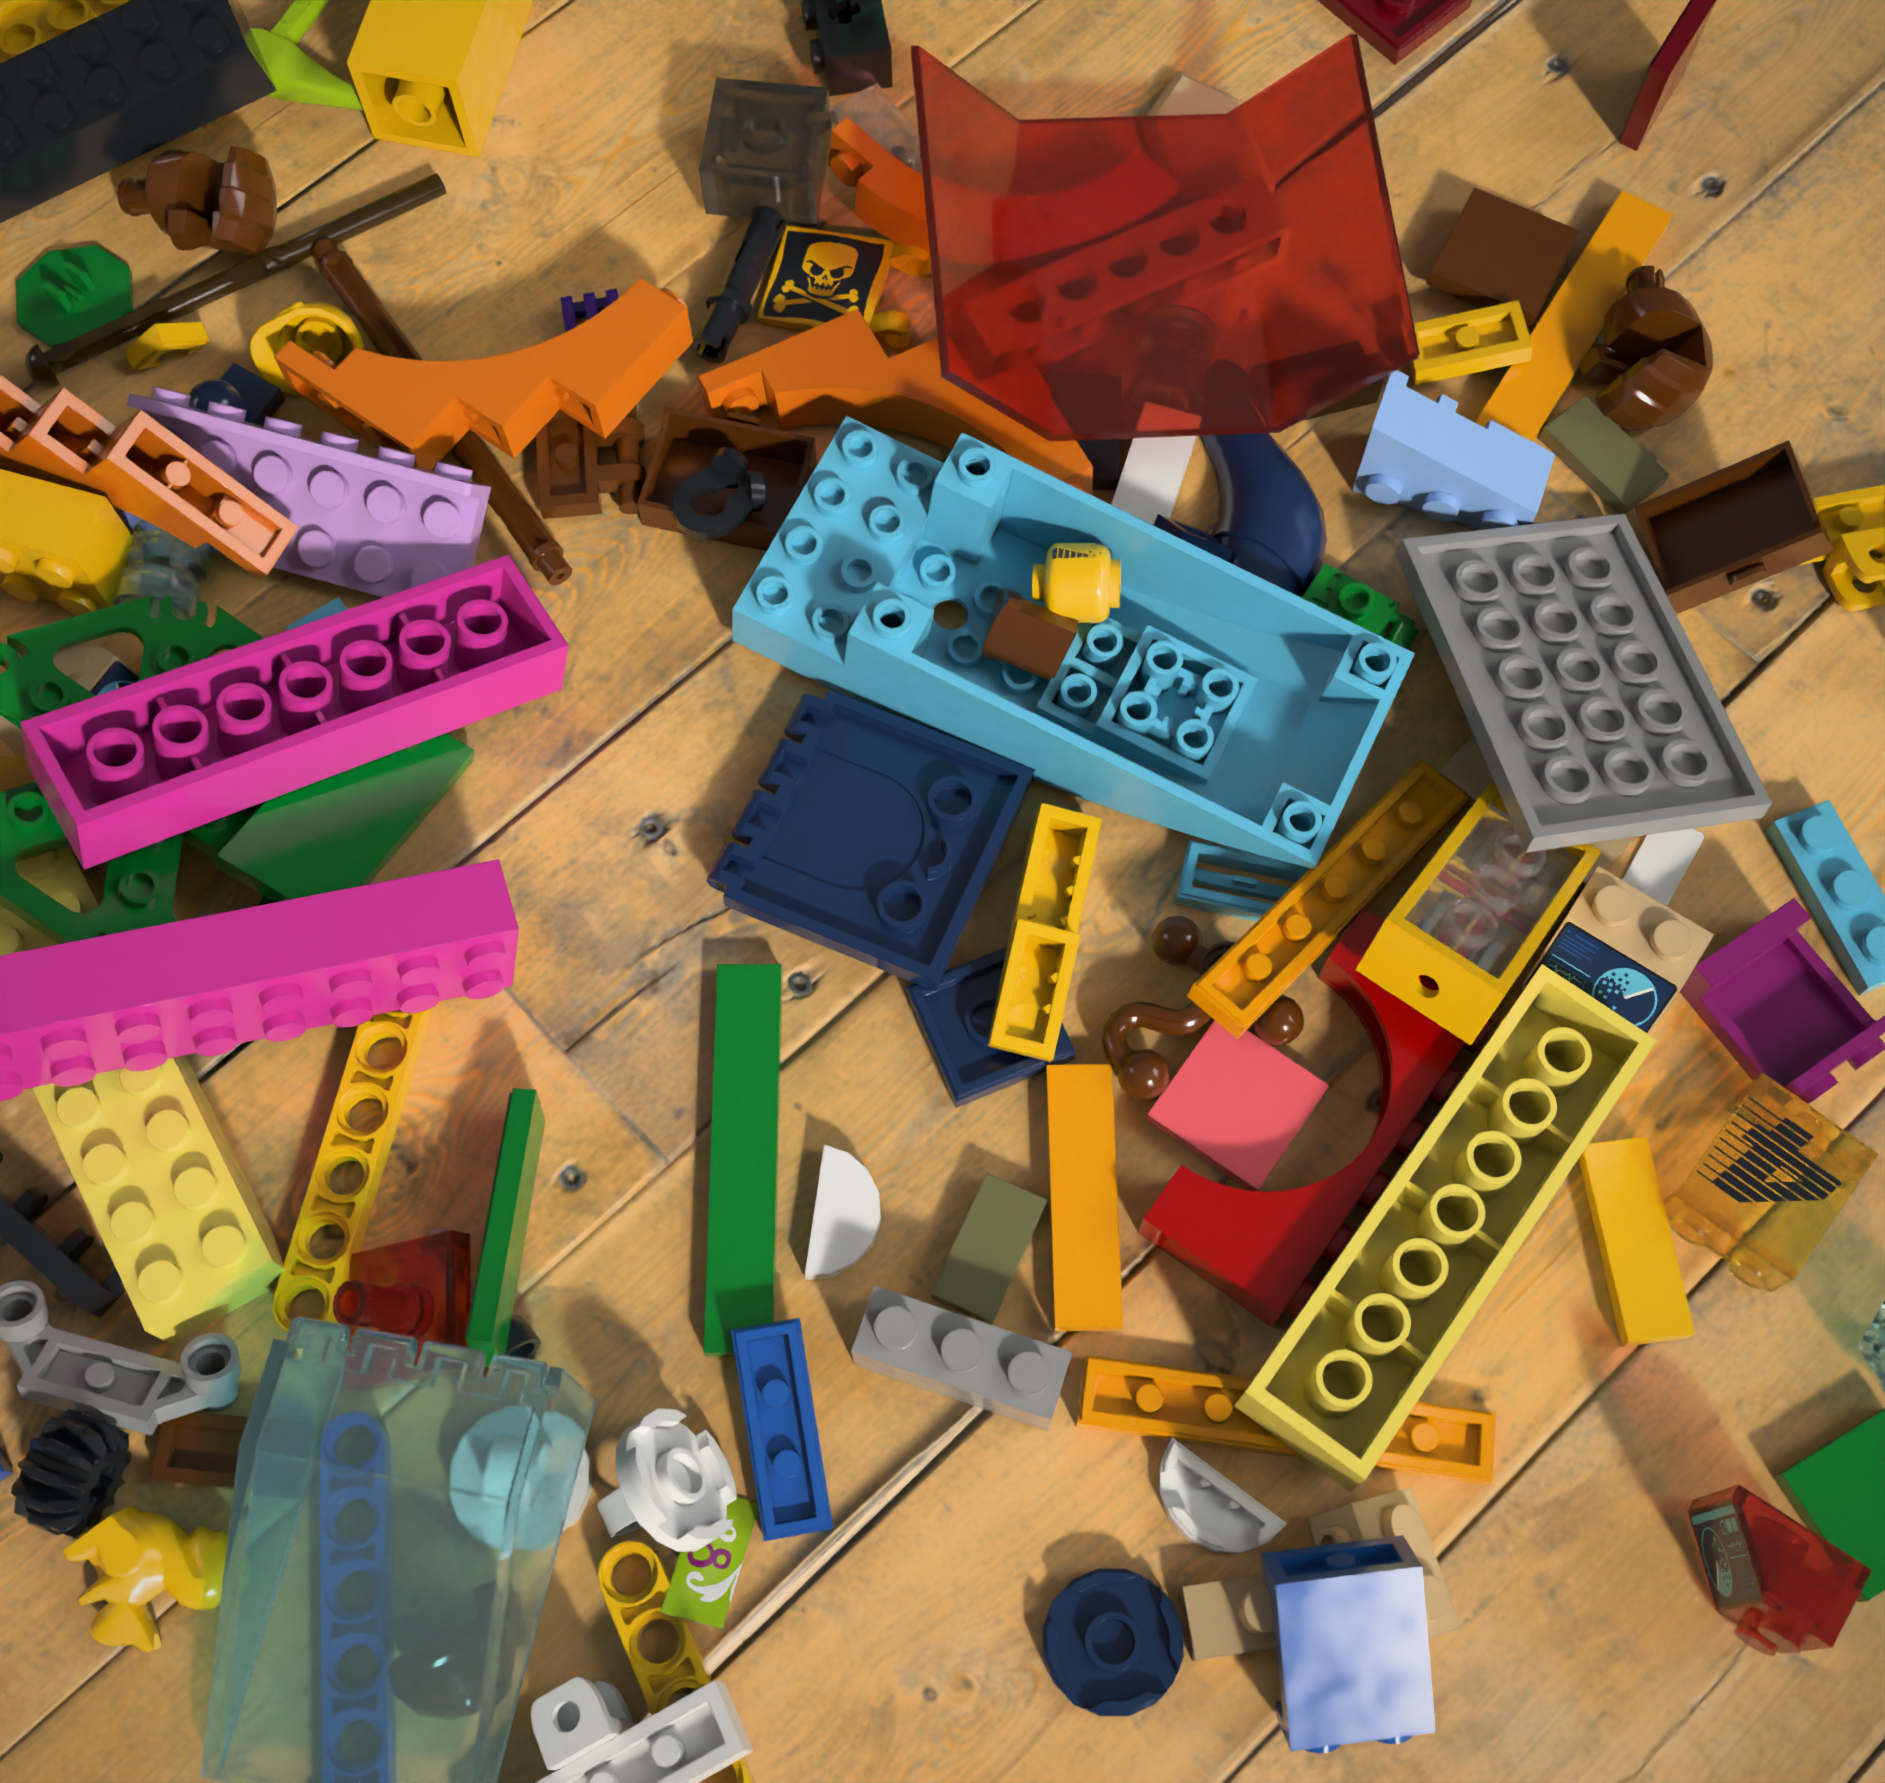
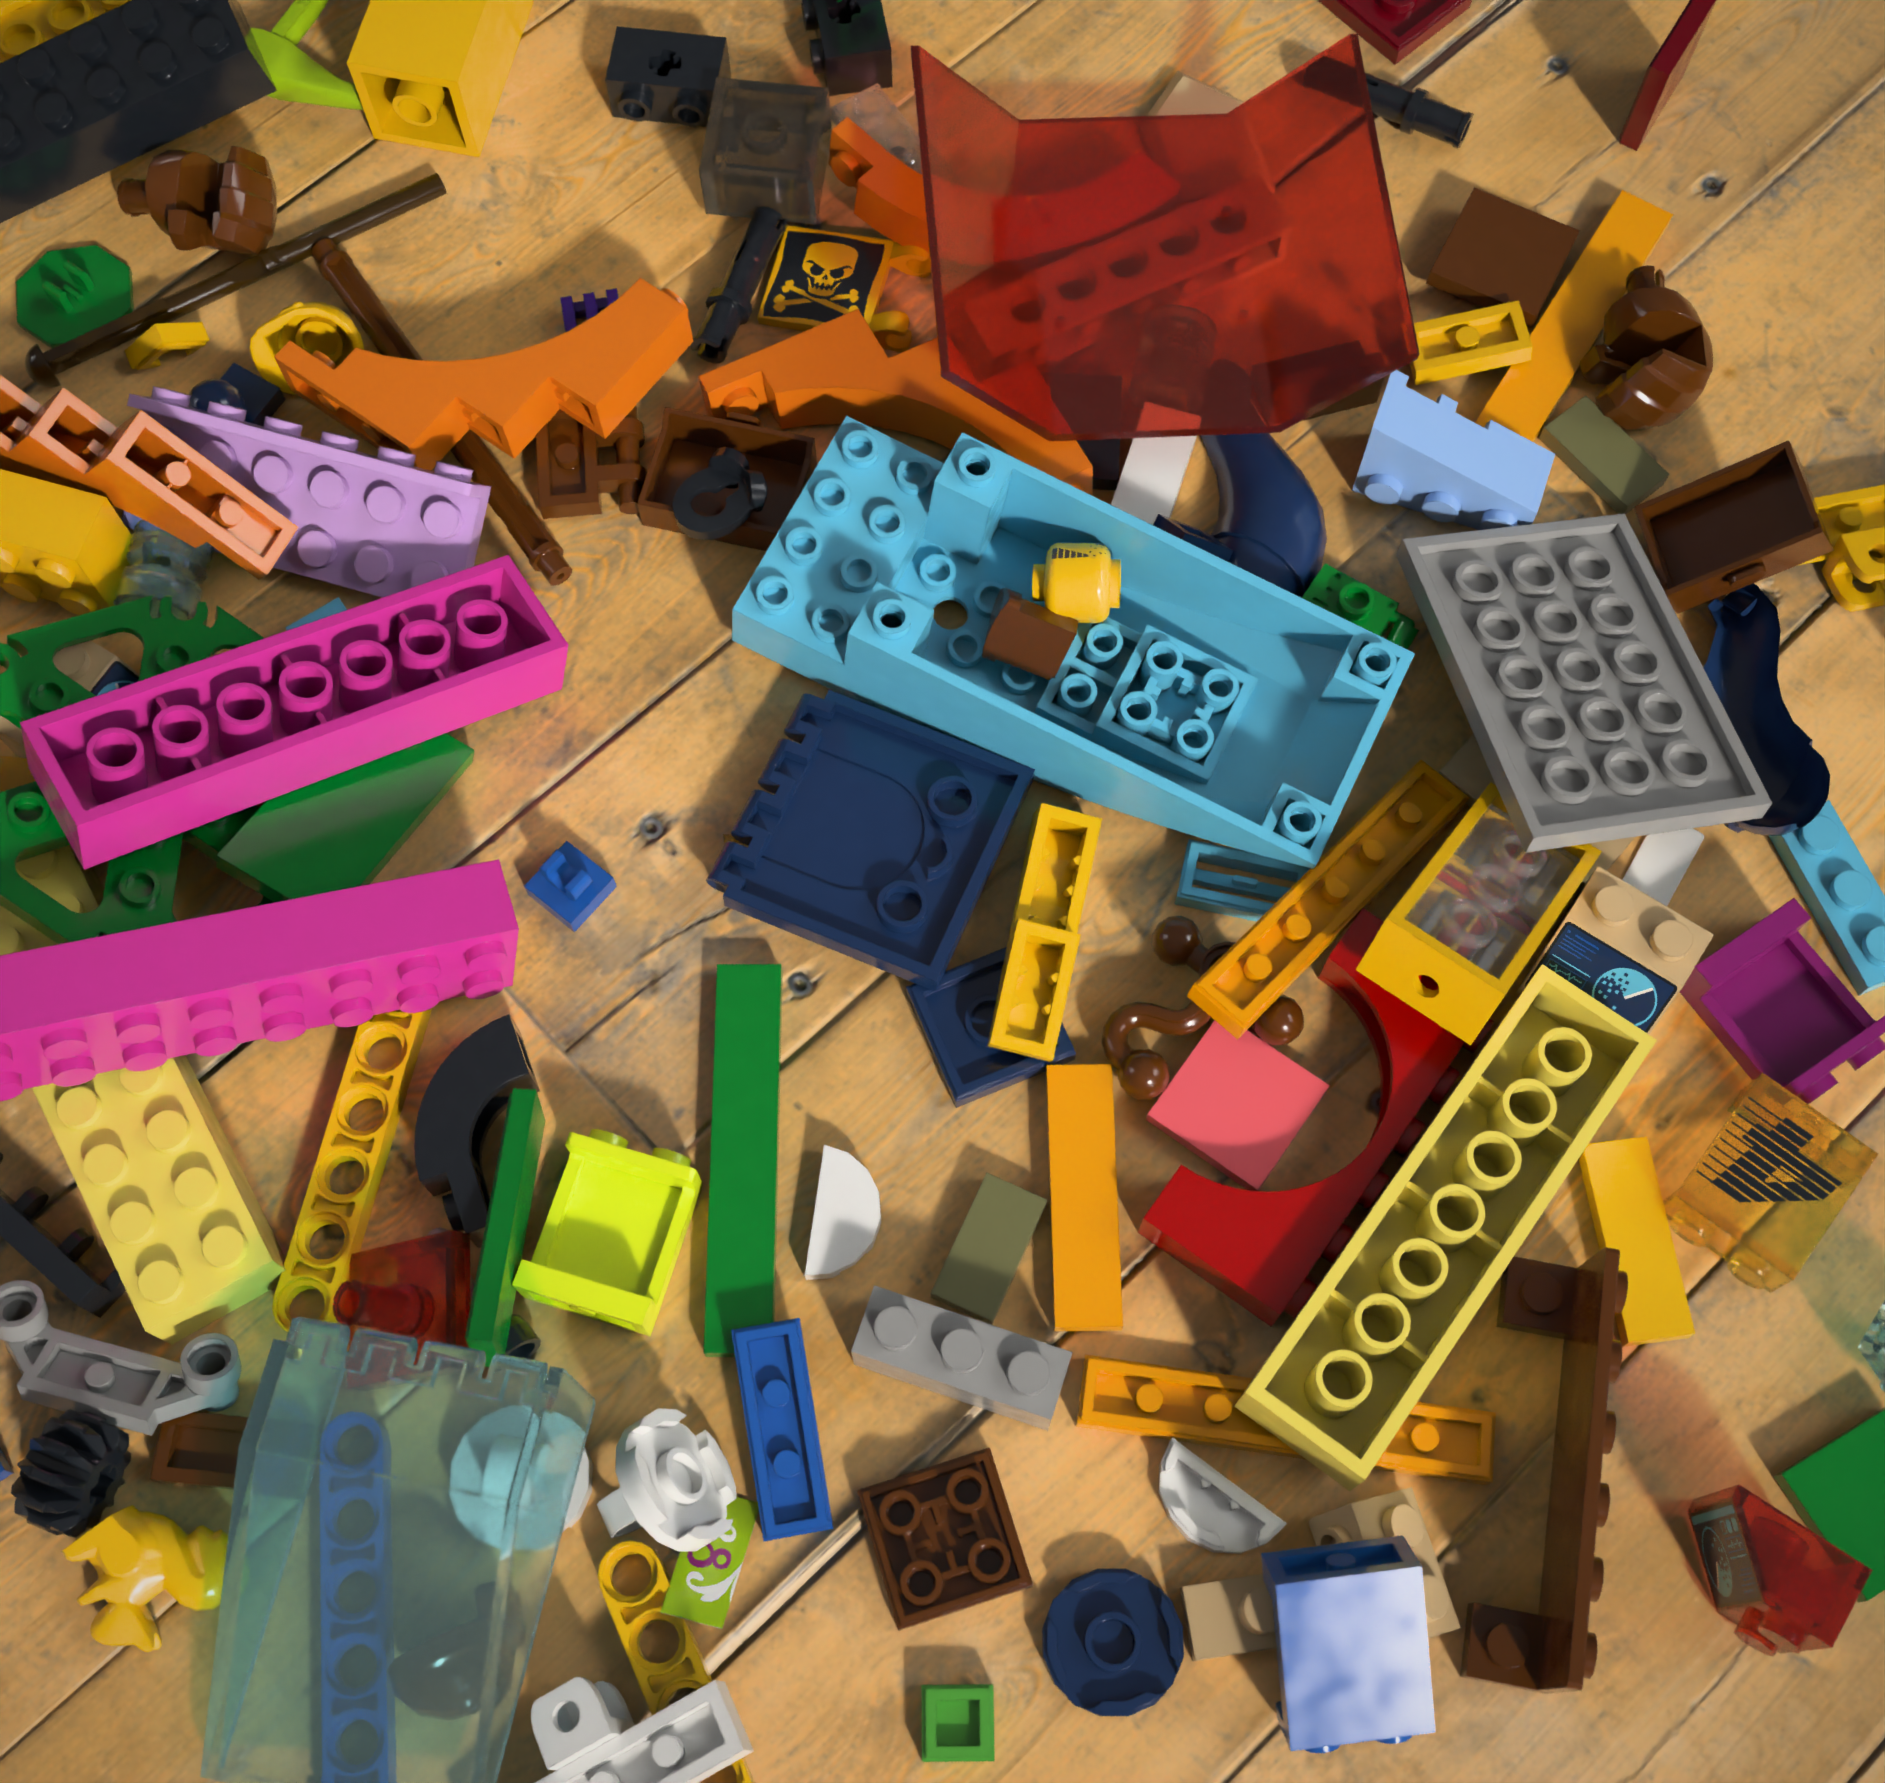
none -> black arch [414,1014,540,1248]
none -> neon yellow panel [512,1129,703,1337]
none -> blue tile [524,841,617,932]
none -> black brick [605,26,731,129]
none -> reddish brown tile [857,1447,1033,1631]
none -> bright green tile [922,1684,995,1762]
none -> black pin [1305,54,1474,149]
none -> reddish brown bracket [1460,1247,1628,1694]
none -> dark blue animal [1703,583,1830,835]

